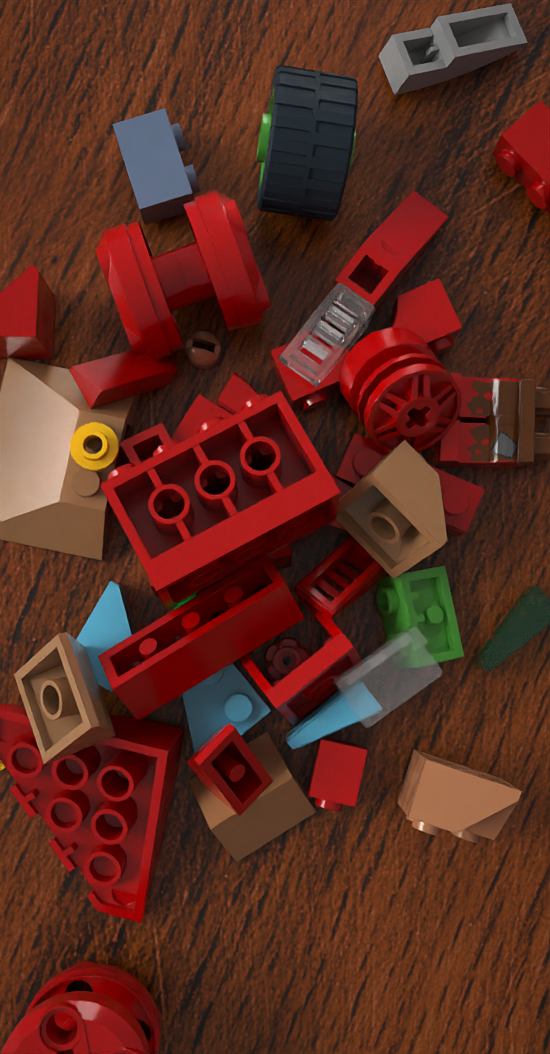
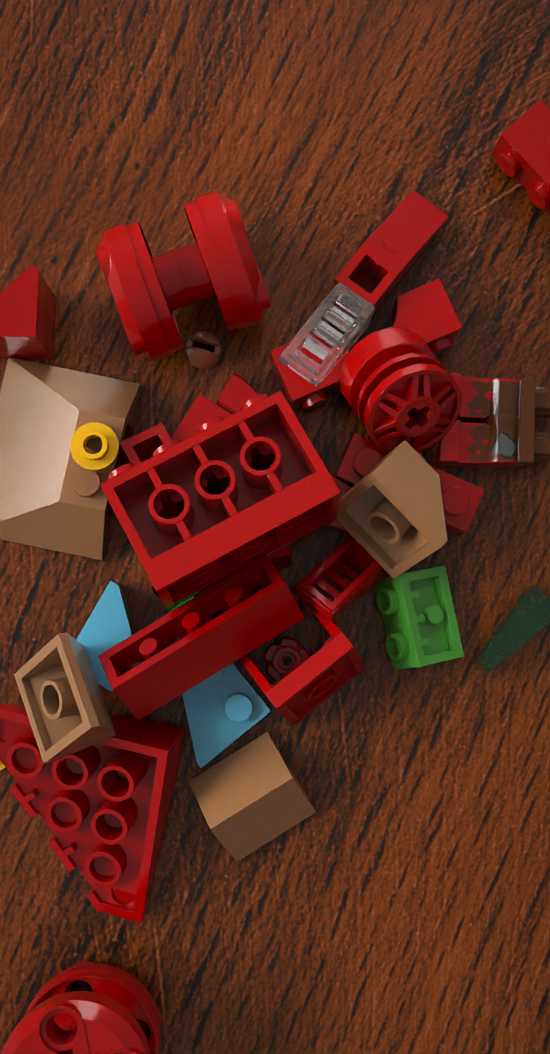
red slope [69,350,178,409] -> none
sand blue brick [112,108,200,226] -> none
red slope [186,723,273,816] -> none
black wheel [256,65,358,221] -> none
medium azure slope [285,679,383,749] -> none
red brick [307,736,368,811] -> none
clear panel [332,626,442,728] -> none
light grey slope [378,3,528,95] -> none
nougat slope [397,749,522,843] -> none

